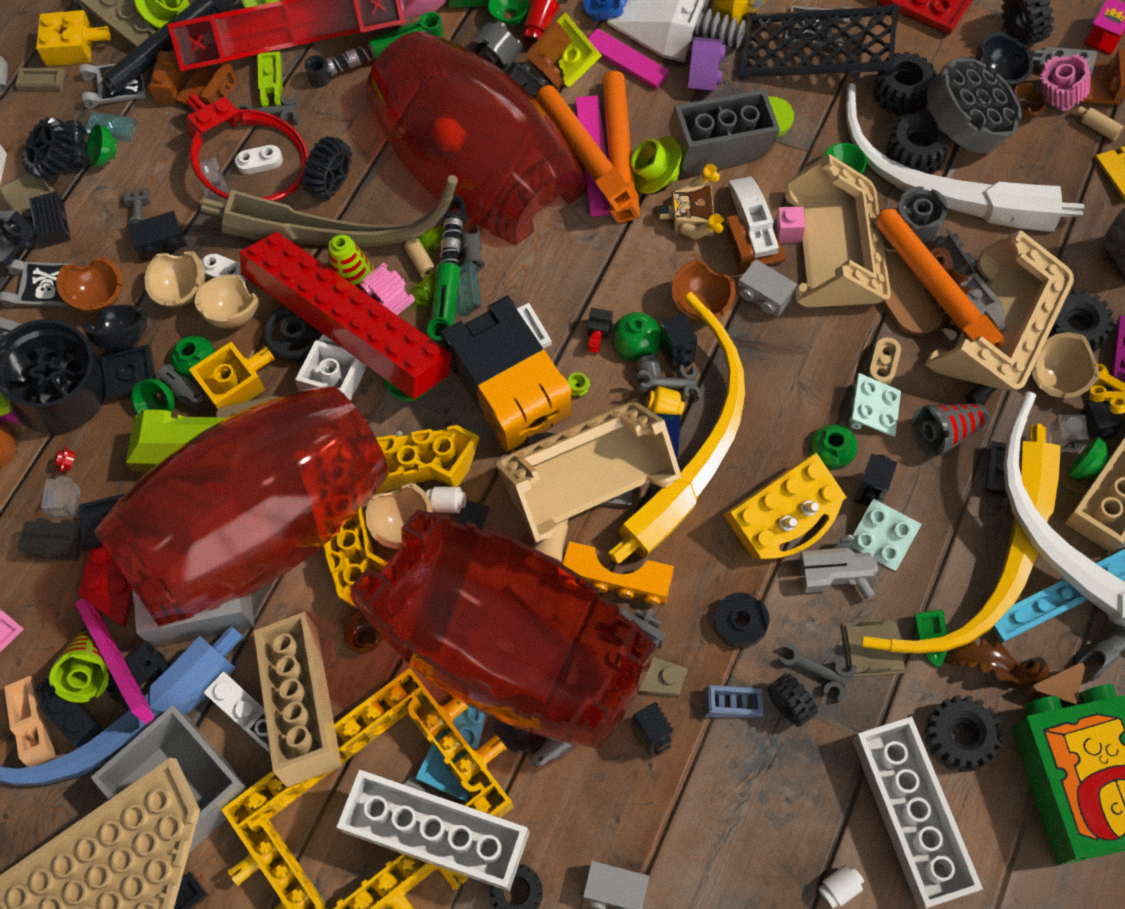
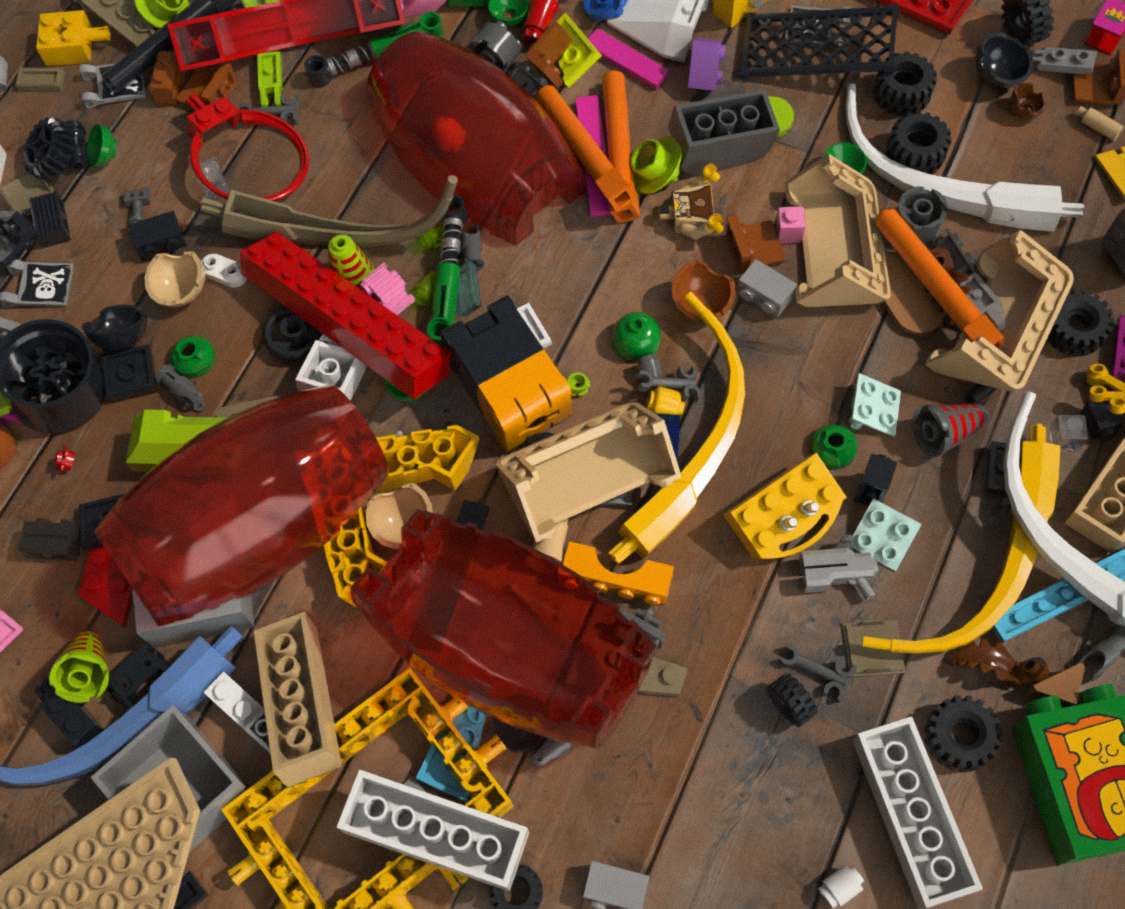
light nougat slope [4,676,56,767] -> none
clear brick [41,476,81,518] -> none
dark orange cylinder [56,257,122,313] -> none
dark pink tile [75,598,155,725] -> none
clear light blue plate [85,111,138,142] -> none
green piece [131,378,175,417] -> none
yellow brick [189,341,275,410] -> none
tan cylinder [194,275,259,329] -> none
white plate [235,145,283,174] -> none
black gear [302,136,352,201] -> none
reddish brown hair [343,609,384,654] -> none
tan cylinder [404,238,436,279] -> none
white brick [426,487,466,513] -> none
pearl dark grey piece [587,307,613,354] -> none
black brick [632,702,674,756] -> none
black brick [660,313,697,370] -> none
light grey piece [695,9,746,49] -> none
sand blue slope [702,685,763,718] -> none
black plate [714,592,770,648] -> none
white slope [728,176,779,258] -> none
tan plate [868,337,901,385] -> none
green plate [914,609,947,667] -> none
dark grey brick [927,57,1022,153] -> none
tan cylinder [1032,332,1100,399] -> none
bright pink brick [1040,54,1090,111] -> none
green piece [1067,436,1109,480] -> none

